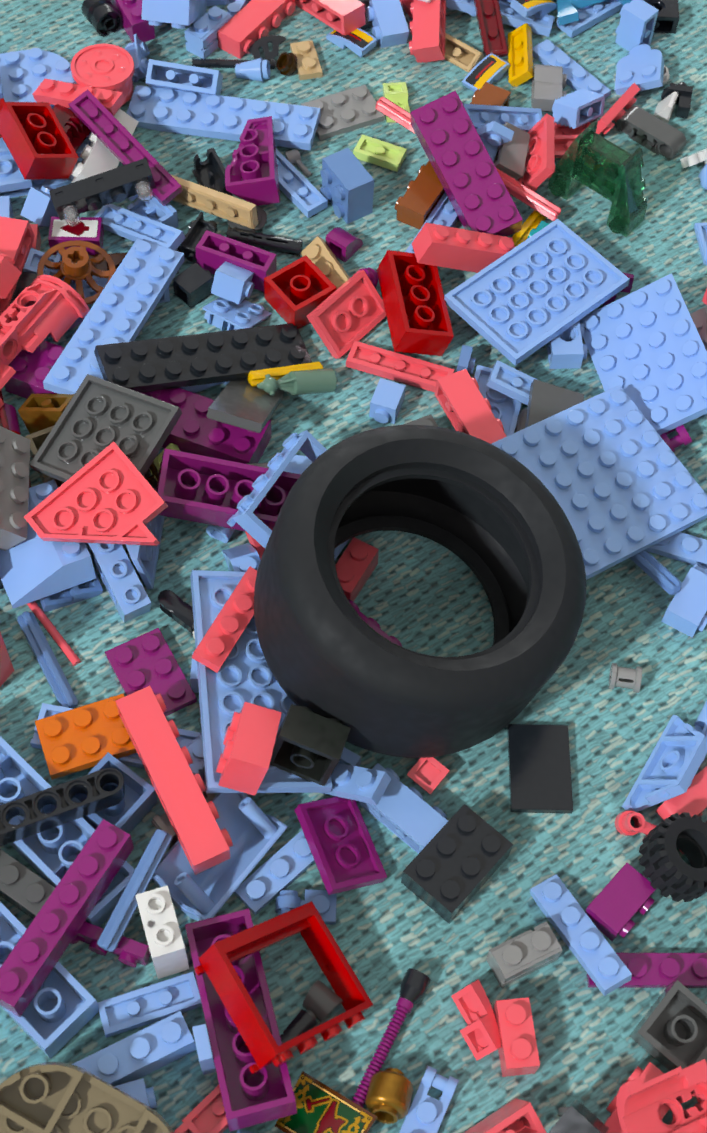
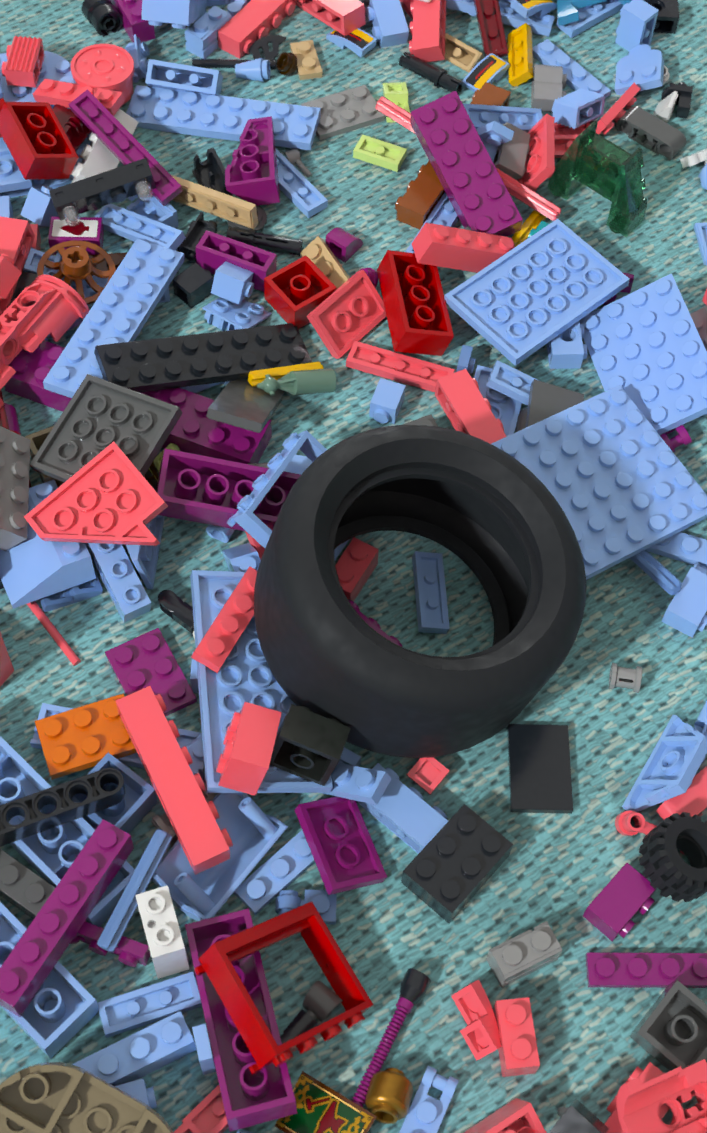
medium blue axle [17,611,78,708] -> none
pearl gold slope [18,394,74,434] -> none
medium blue brick [320,148,374,224] -> none
light blue plate [530,874,632,996] -> none
none -> coral brick [2,36,45,88]
none -> black pin [399,52,464,95]
none -> light blue plate [412,551,450,634]

